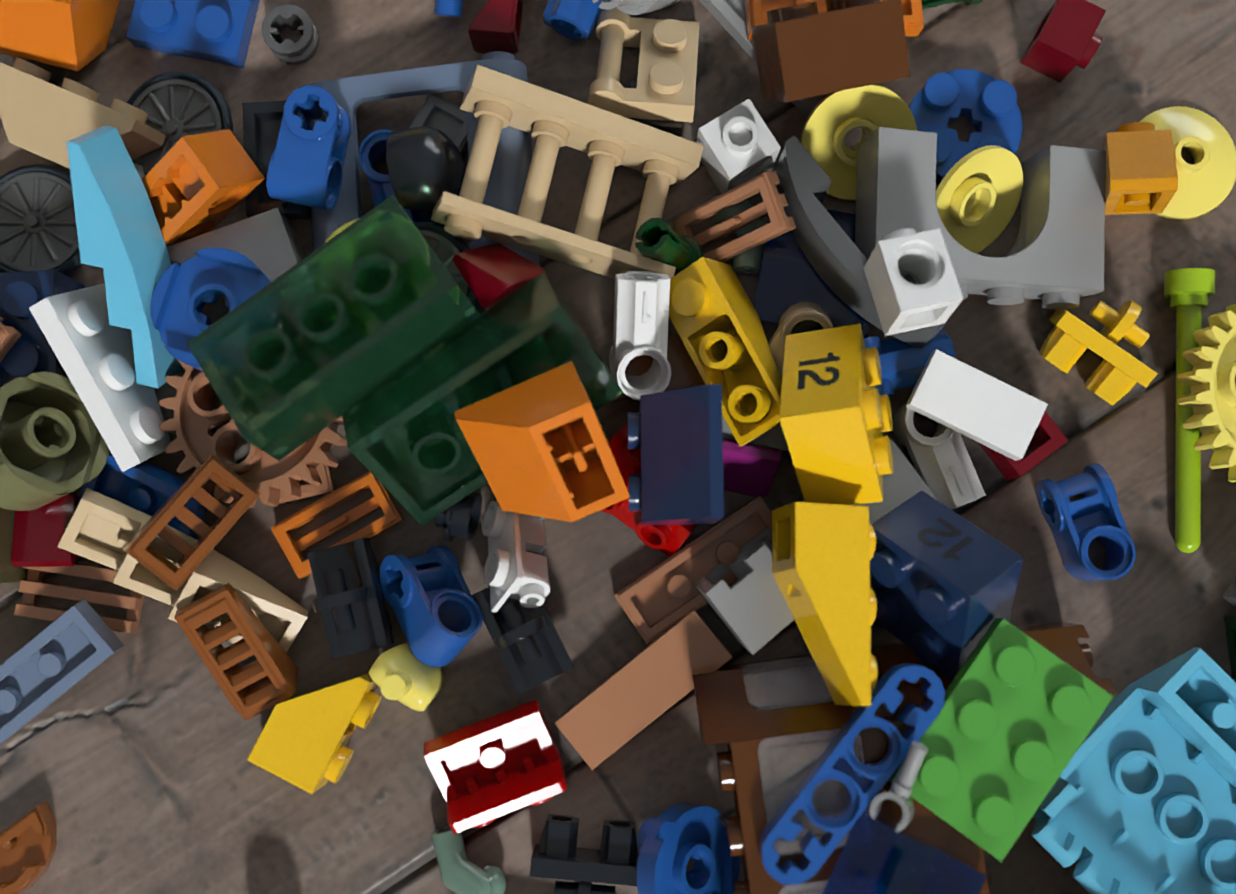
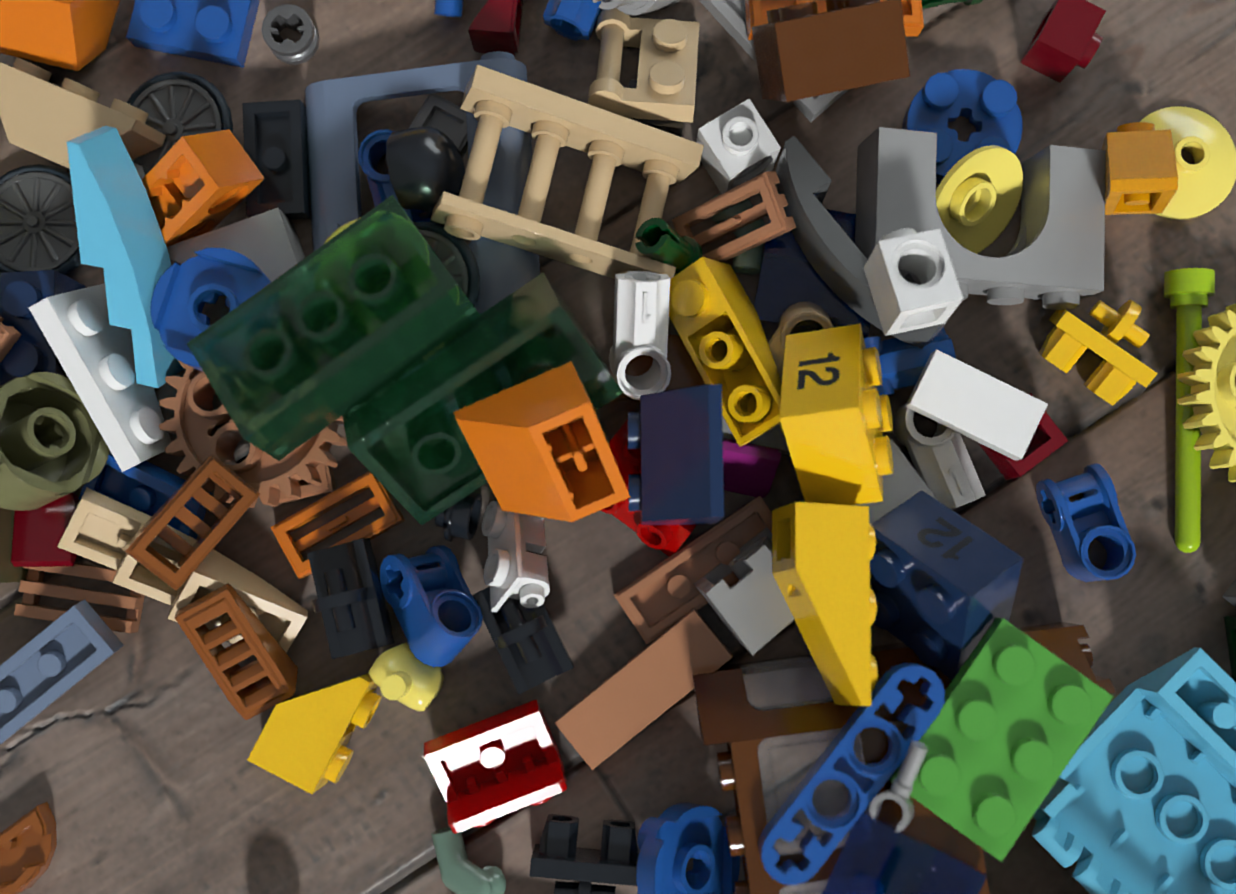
blue piece [267,85,351,211] -> none
dark red slope [452,243,547,310] -> none
light yellow dish [800,84,917,200] -> none

